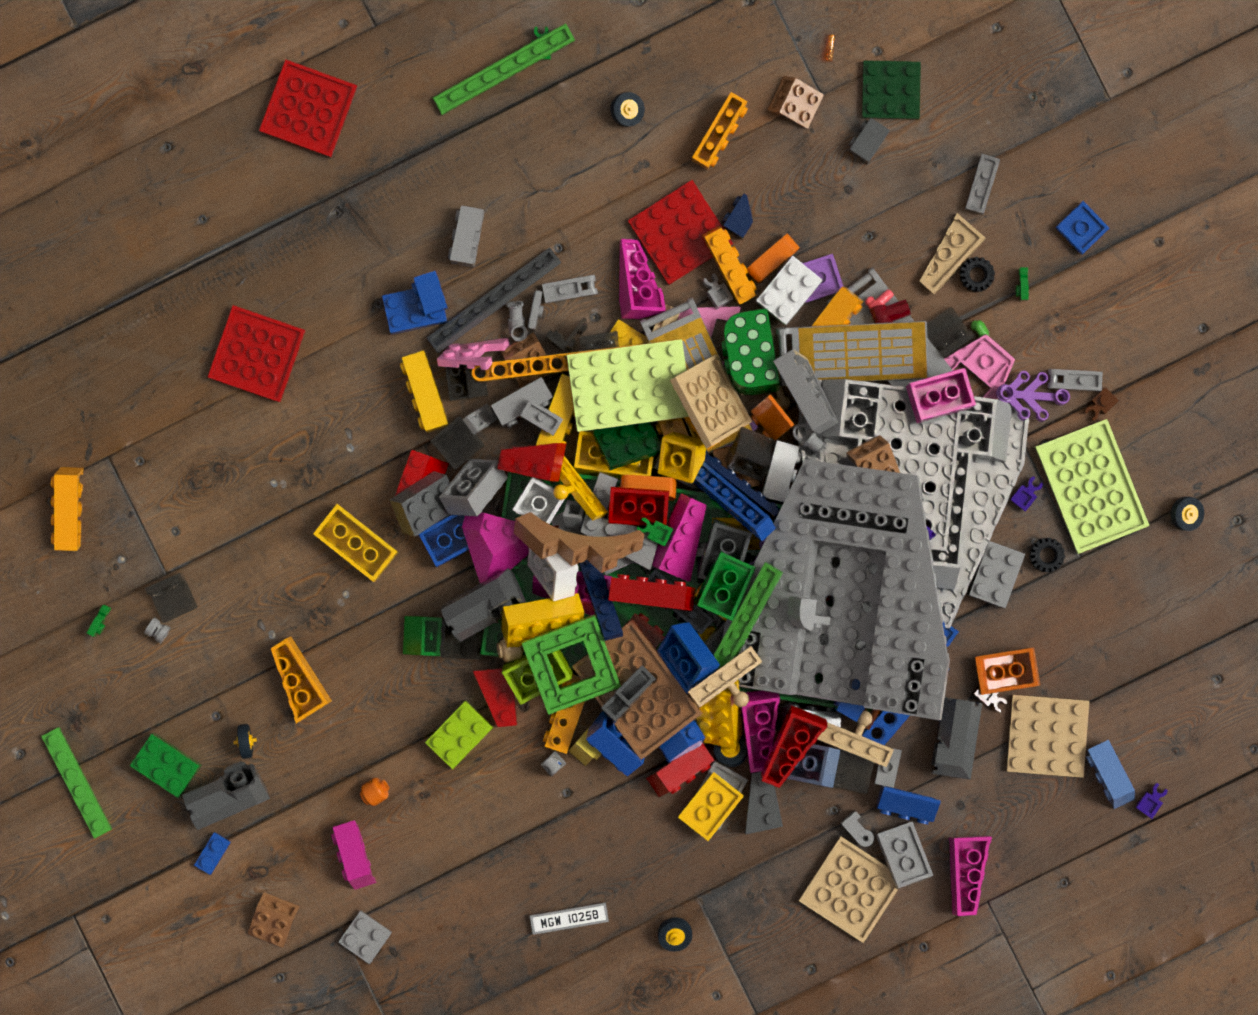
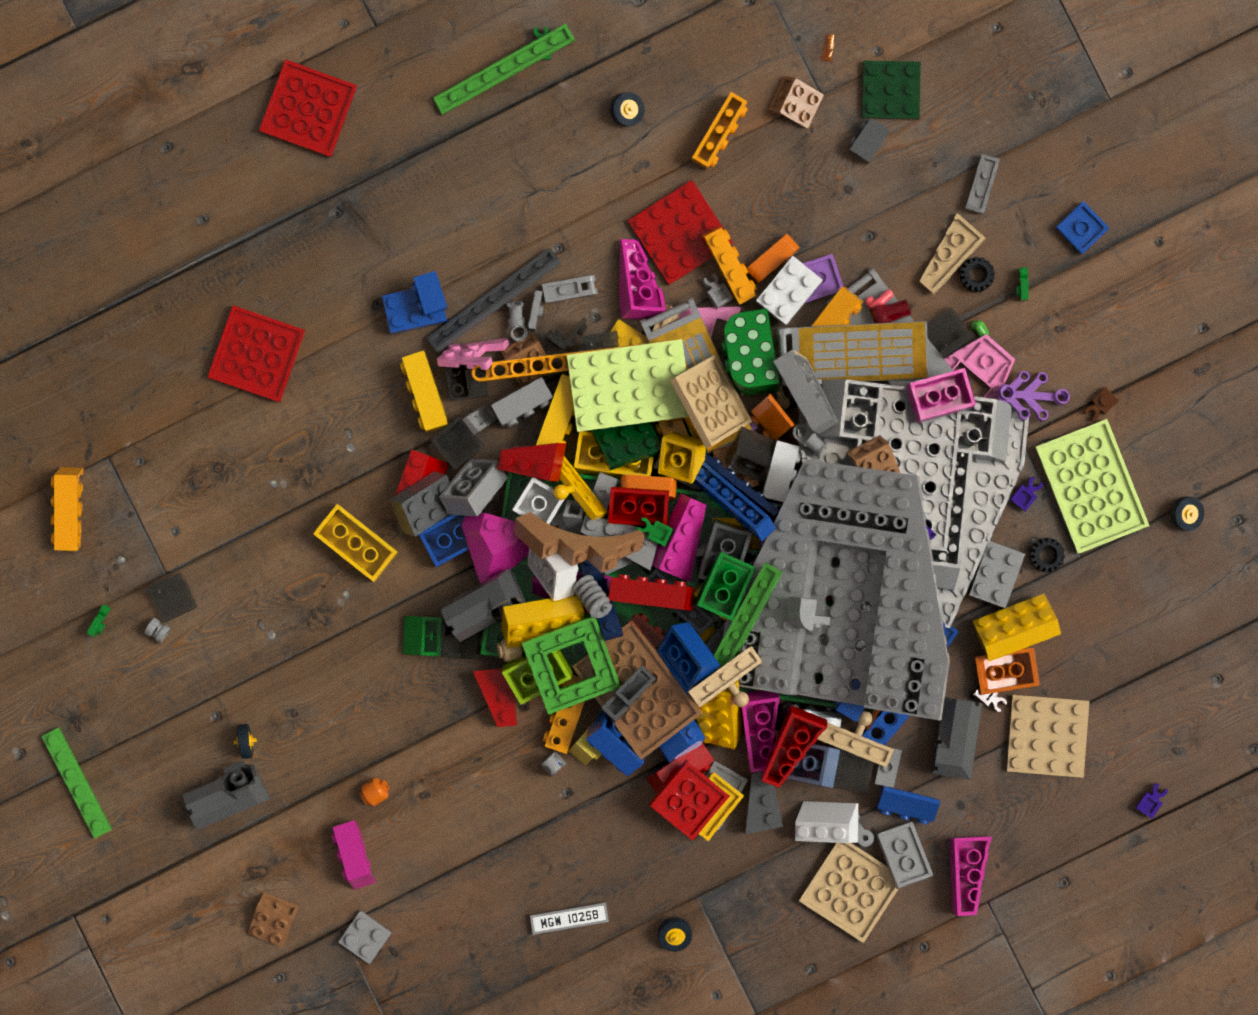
green brick [130,733,202,798] -> none
blue plate [194,832,231,875] -> none
light orange wedge [271,637,332,724] -> none
lime brick [425,701,494,769] -> none
light grey wedge [448,206,484,268] -> none
light grey plate [520,399,563,436] -> none
black wheel [713,736,748,767] -> none
dark blue slope [722,194,753,240] -> none
light grey plate [1047,369,1103,391] -> none
medium blue wedge [1086,740,1135,809] -> none
none -> light grey piece [574,575,613,618]
none -> red plate [649,760,730,841]
none -> white slope [795,801,858,843]
none -> yellow brick [973,594,1061,662]

